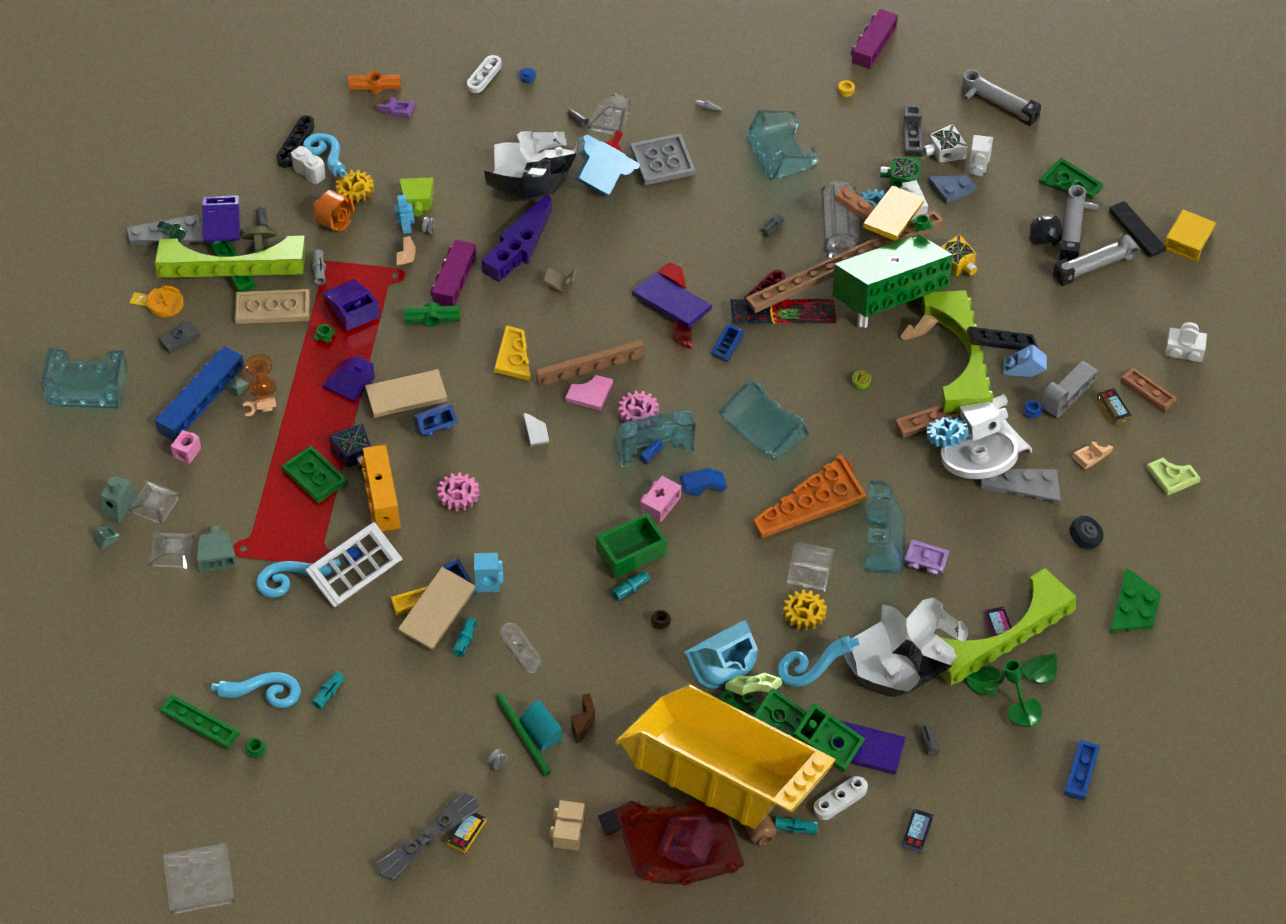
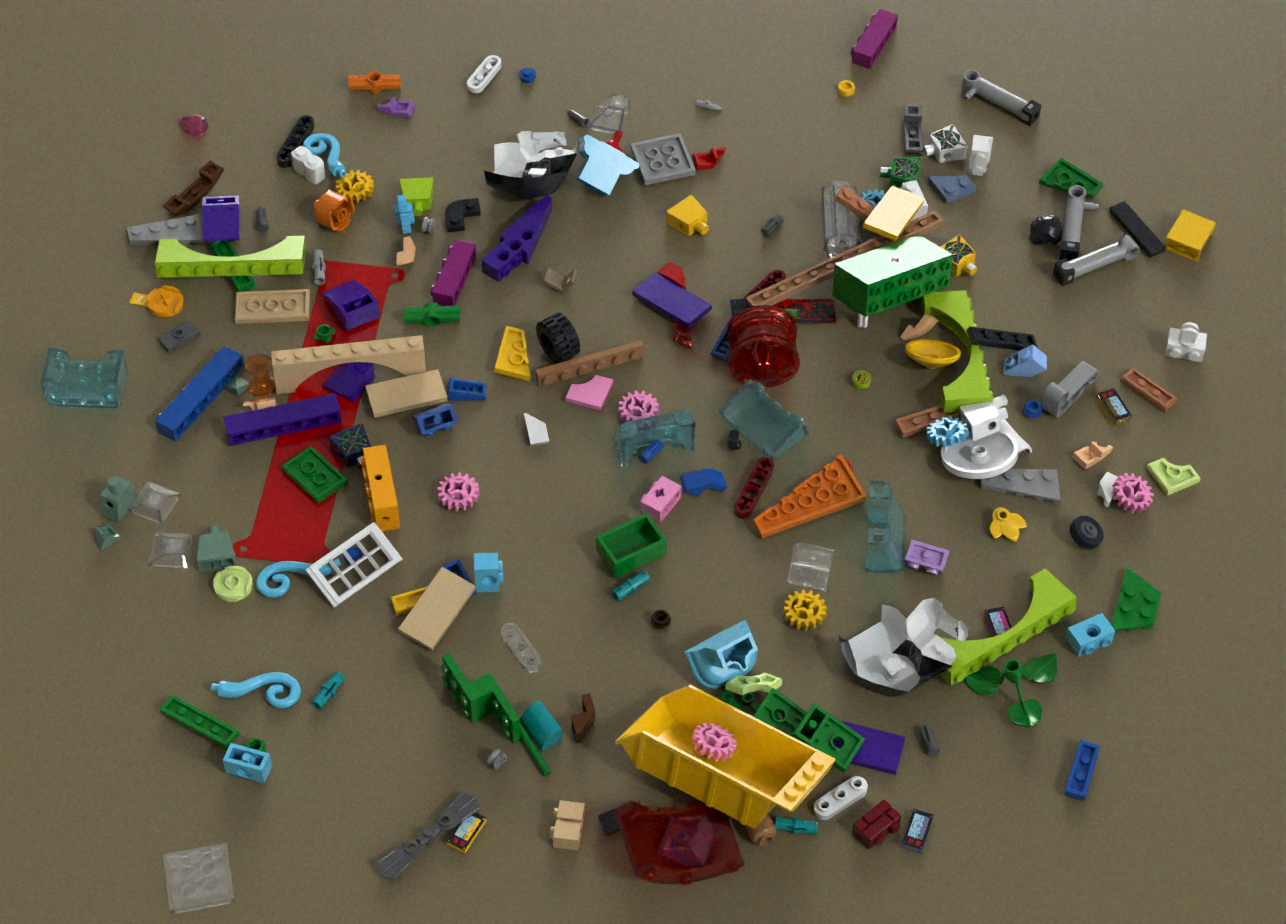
clear green piece [157,221,187,242] -> none
bright pink brick [171,430,201,465] -> none
olive tile [240,226,276,253] -> none
teal pin [452,617,478,657] -> none
clear light blue windscreen [746,110,819,180] -> none
medium azure plant [777,636,859,687] -> none
green plate [912,214,933,232] -> none
none -> reddish brown slope [163,160,224,216]
none -> clear pink rock [179,115,209,137]
none -> yellowish green tile [213,566,253,602]
none -> dark purple brick [223,393,342,446]
none -> medium azure brick [223,743,272,784]
none -> tan arch [271,335,426,394]
none -> green bracket [441,653,521,743]
none -> black plate [445,198,481,233]
none -> blue slope [447,378,486,401]
none -> black tyre [536,312,580,363]
none -> yellow torso [666,195,709,236]
none -> bright pink gear [691,722,737,761]
none -> red slope [692,147,726,170]
none -> clear red wheel [727,305,800,388]
none -> black arm [727,430,741,451]
none -> dark red beam [734,457,774,519]
none -> dark red brick [852,800,901,849]
none -> yellow dish [905,339,961,369]
none -> yellow plate [989,507,1027,542]
none -> medium azure brick [1065,613,1115,657]
none -> white slope [1097,472,1118,507]
none -> bright pink gear [1111,473,1154,513]

